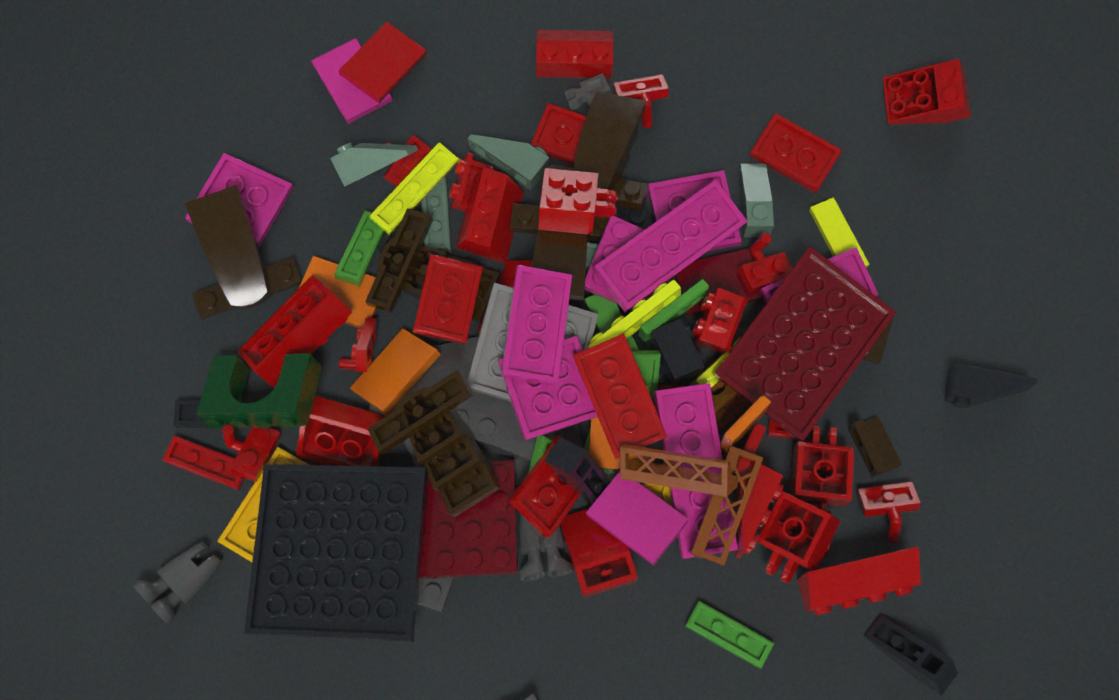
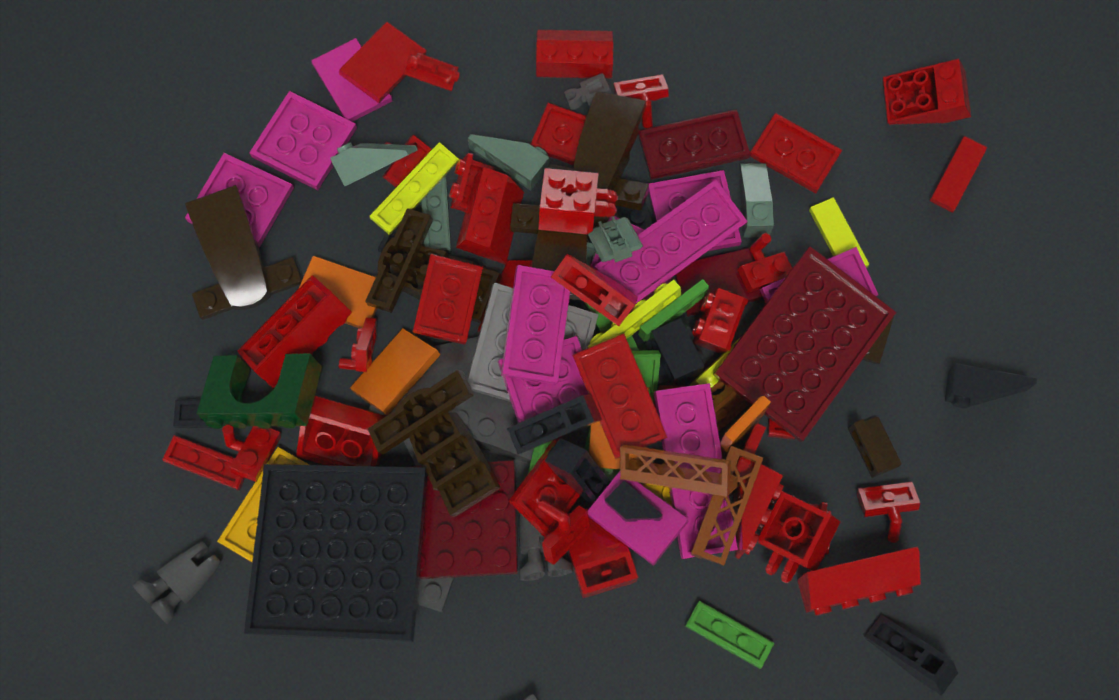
bright green tile [334,210,385,287] -> none
red hinge [790,425,854,507] -> none
none -> dark pink plate [250,91,357,190]
none -> red hinge [404,50,460,91]
none -> black slope [507,394,602,455]
none -> red plate [538,500,590,565]
none -> red slope [551,254,638,326]
none -> sand green piece [588,216,643,263]
none -> black tile [605,480,663,522]
none -> dark red tile [638,109,750,180]
none -> red tile [930,136,988,213]

